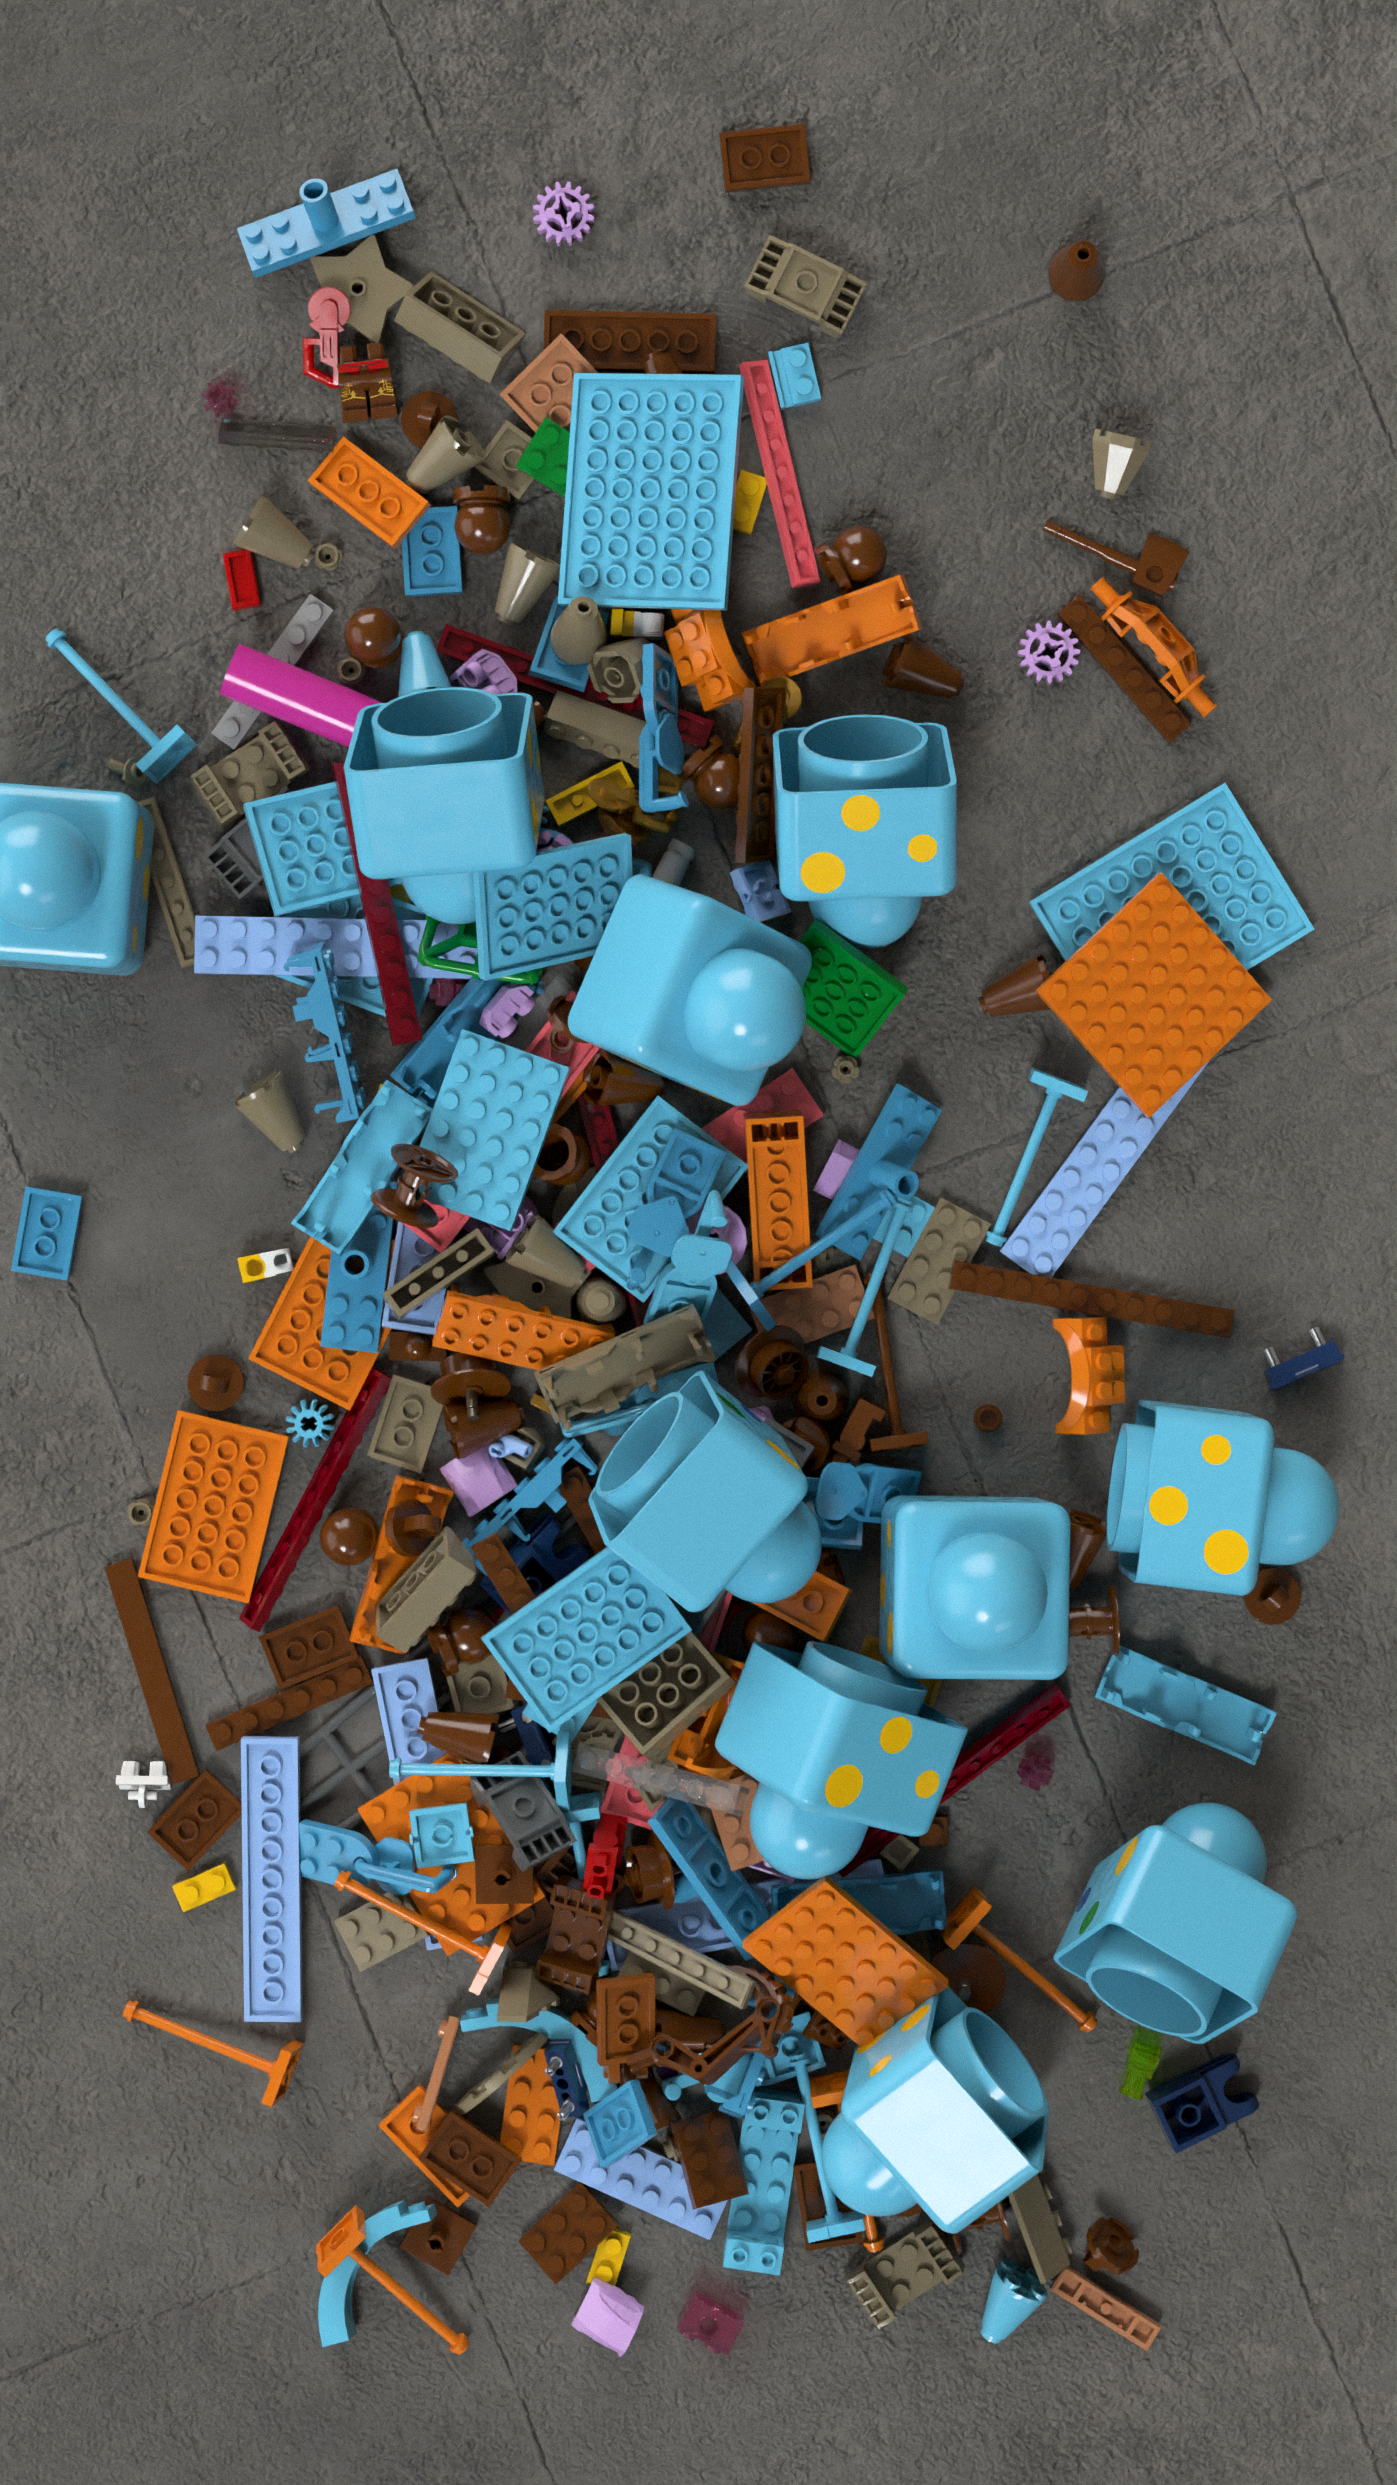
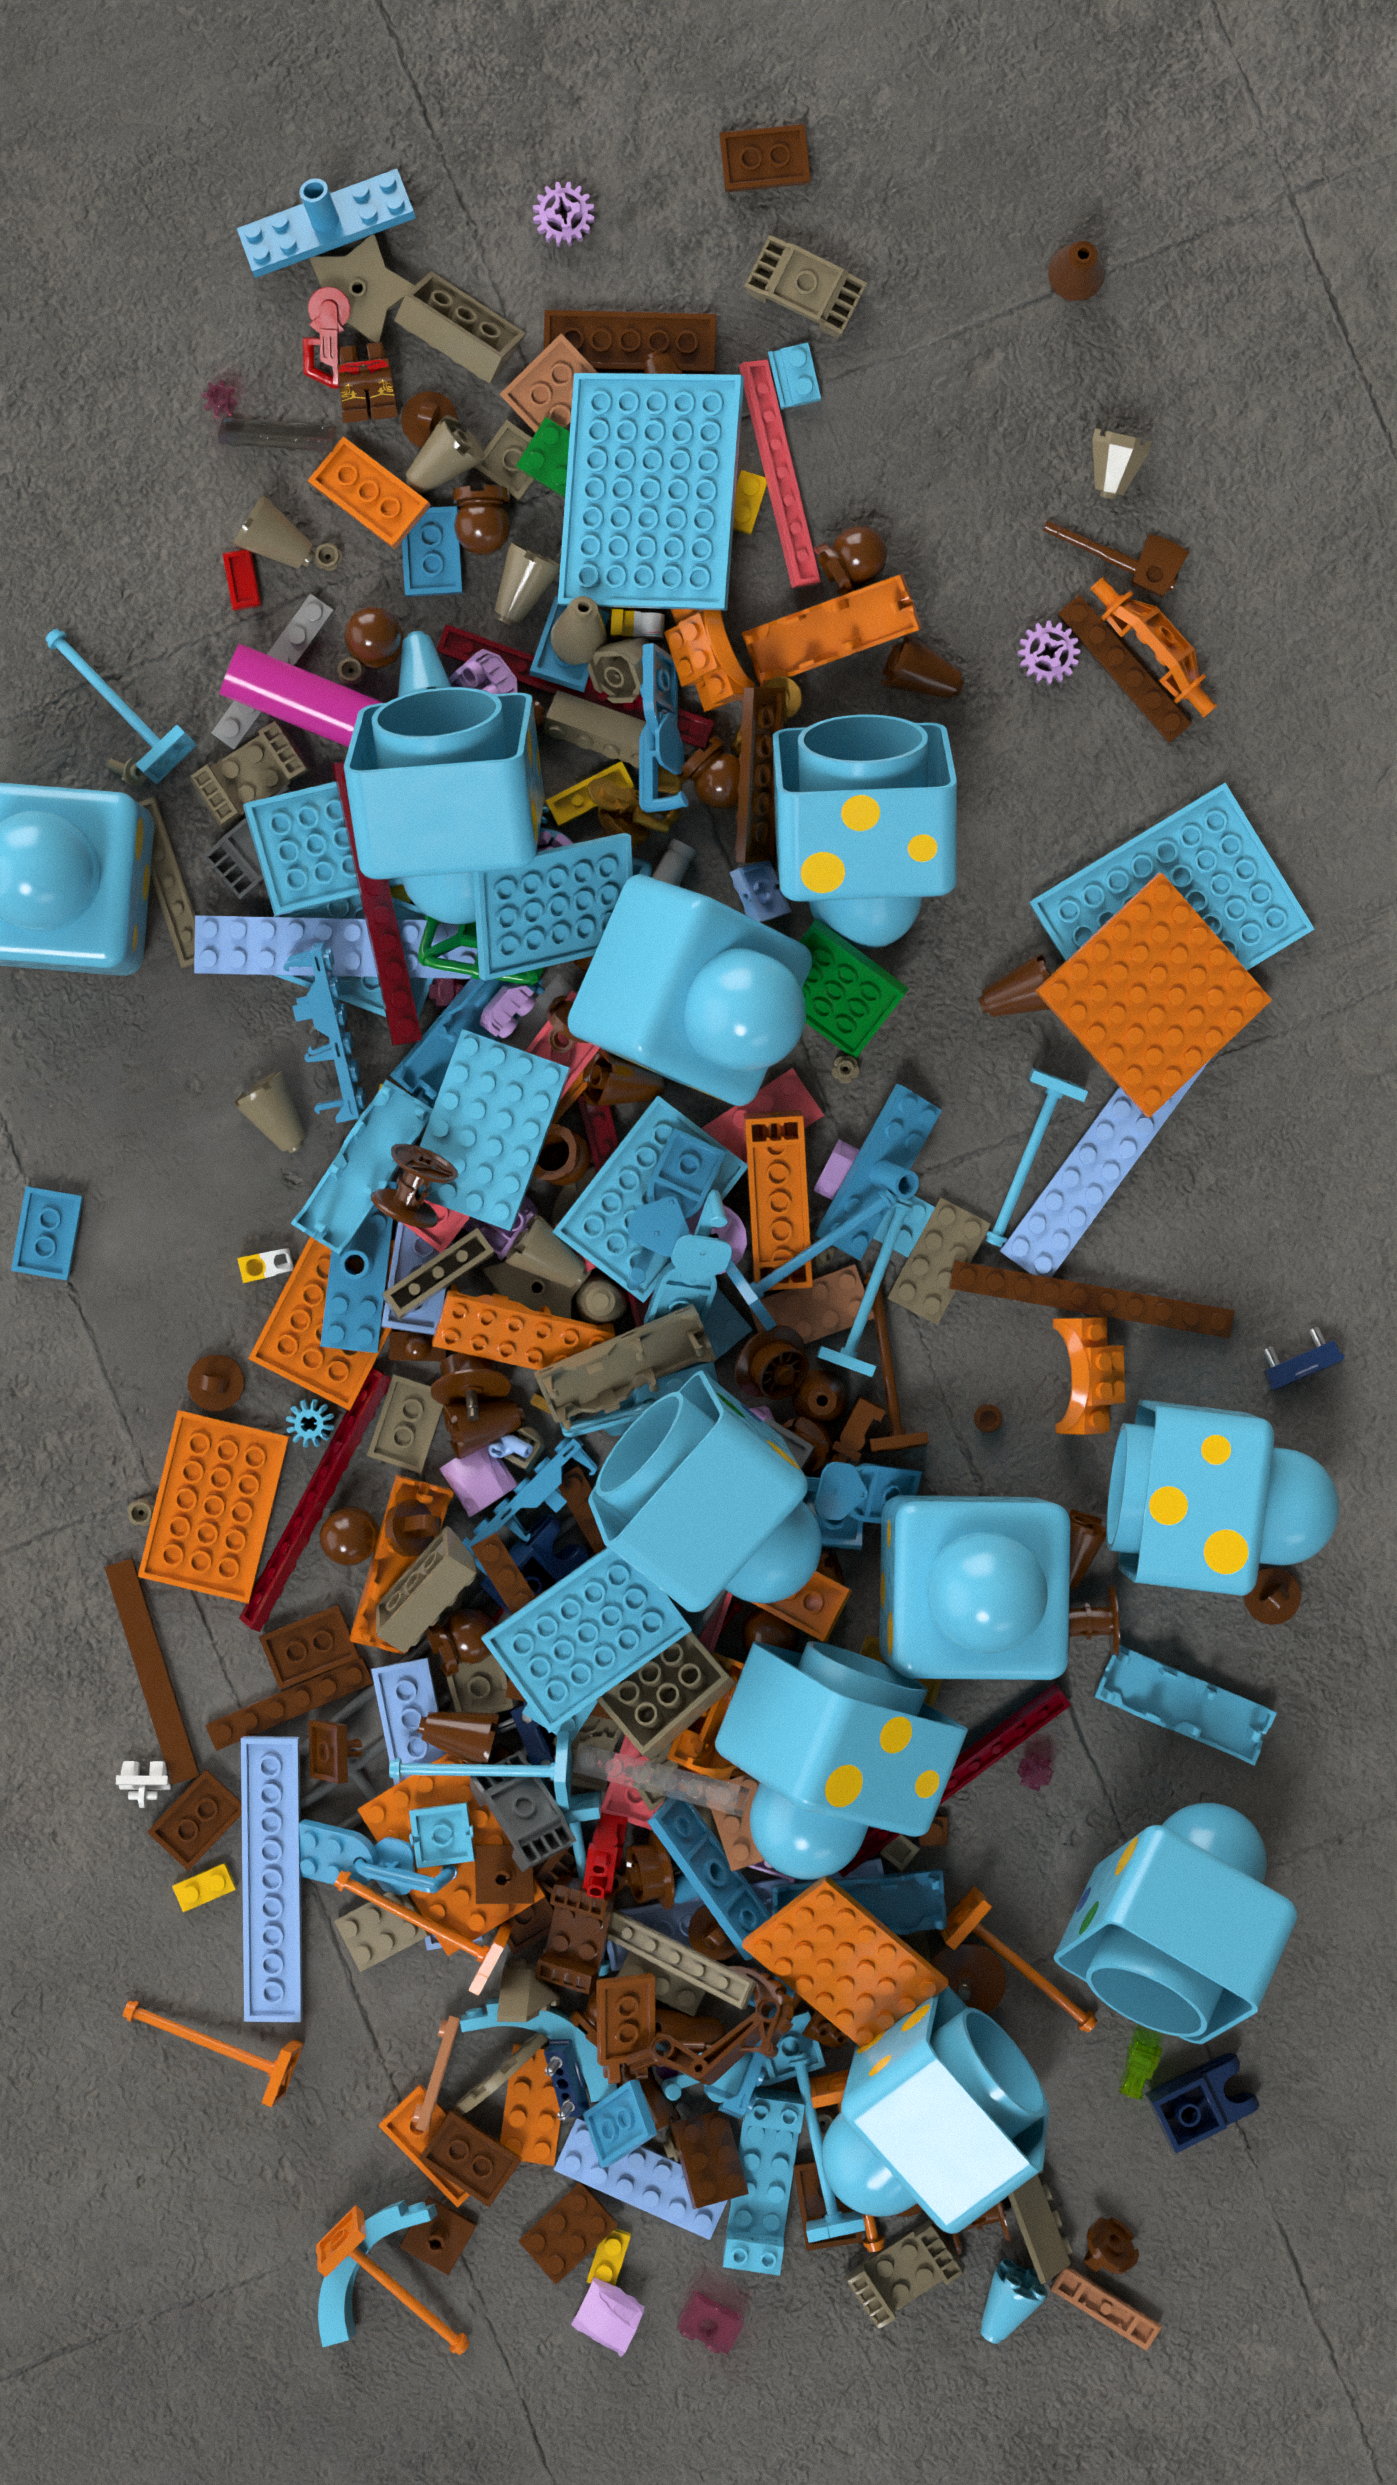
none -> reddish brown tile [309,1719,362,1784]
none -> reddish brown tile [688,1904,738,1961]

